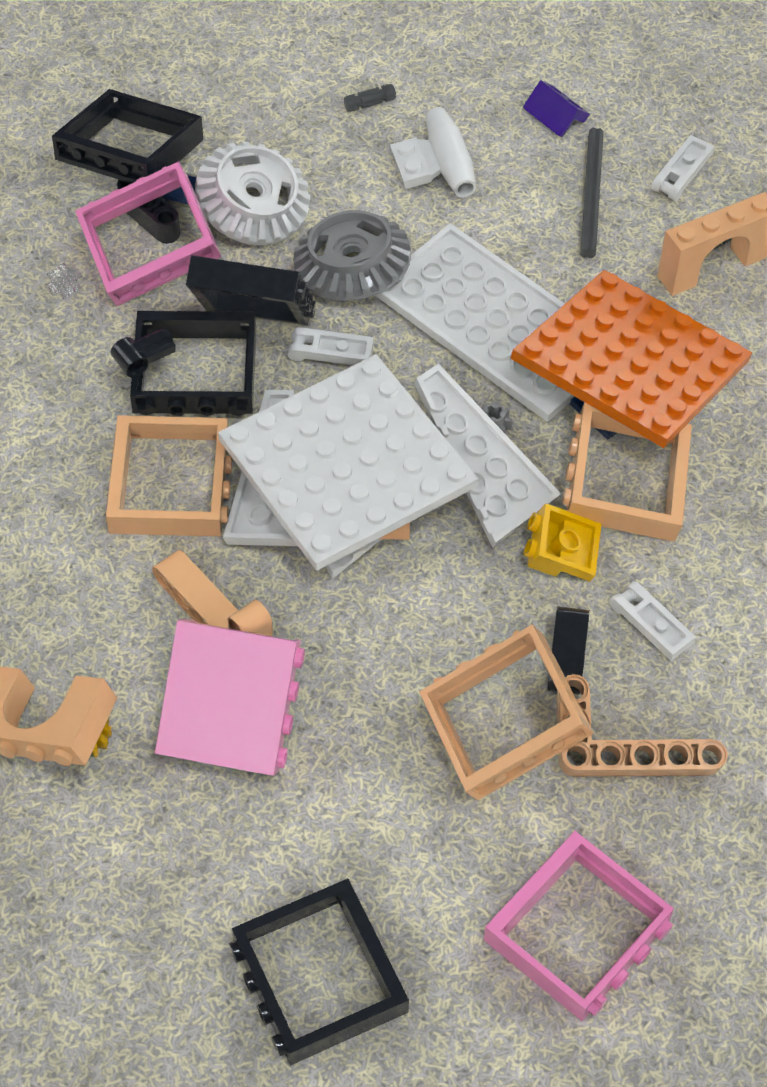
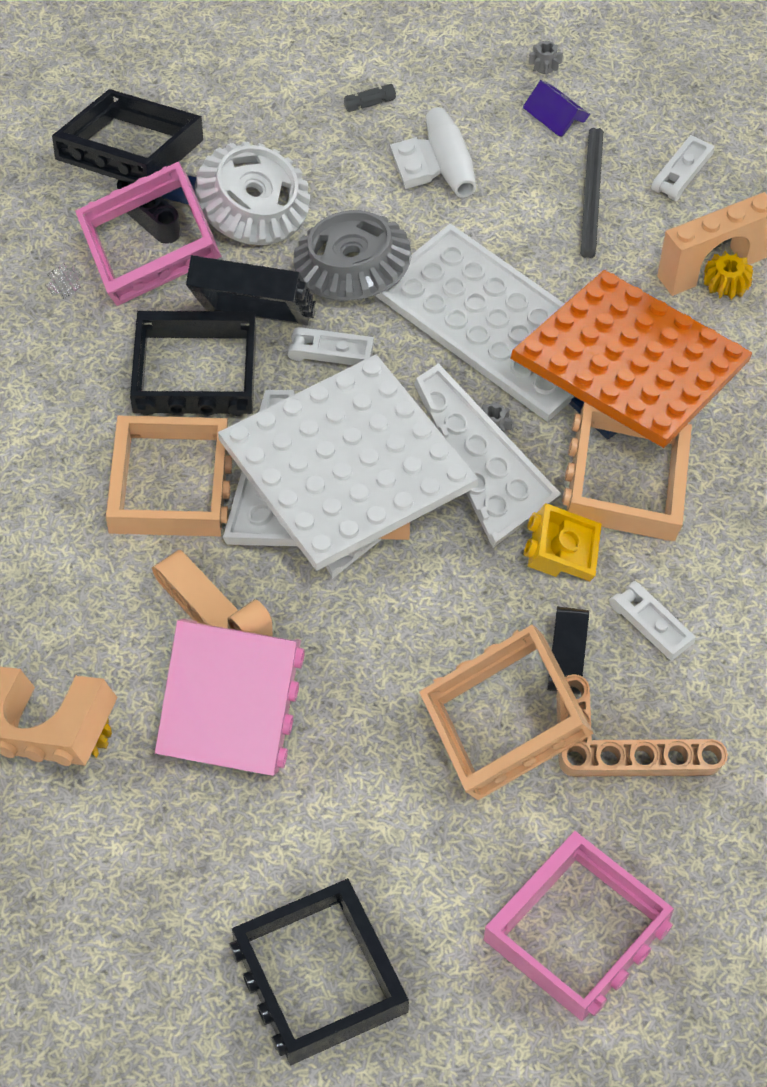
black piece [110,328,176,378] -> none
none -> light grey gear [529,41,563,74]
none -> yellow gear [703,251,753,301]

